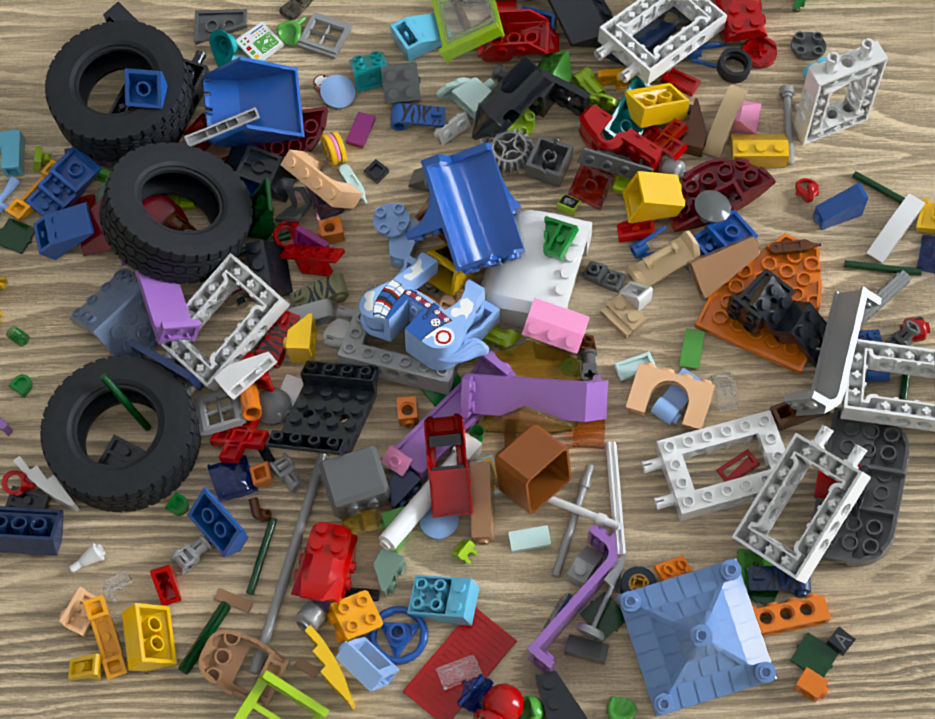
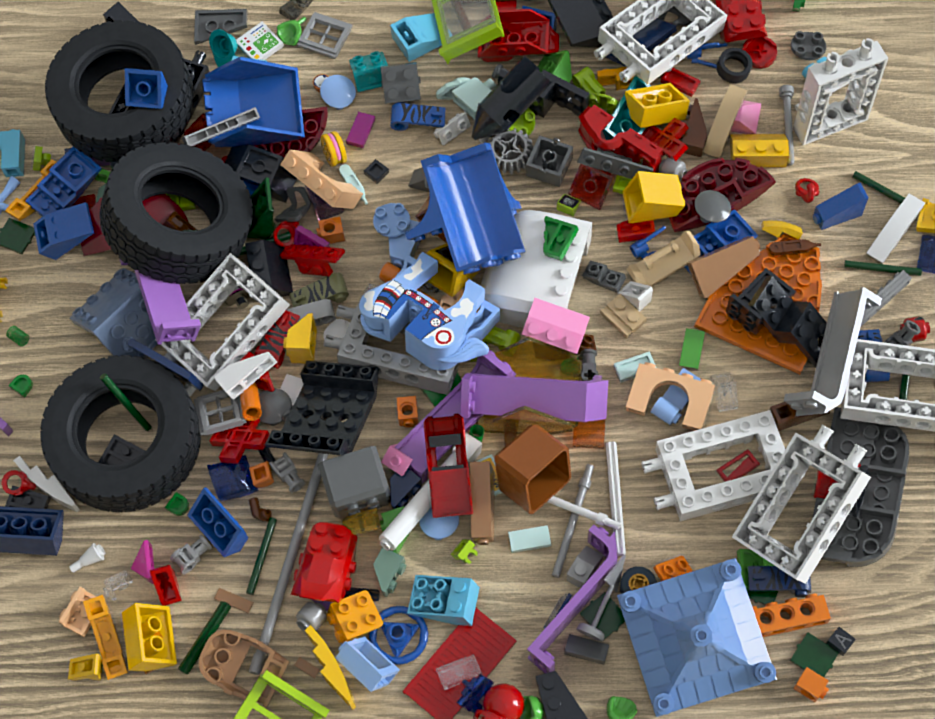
none -> dark pink slope [131,540,155,584]
none -> orange brick [379,262,401,282]
none -> yellow slope [761,220,803,240]

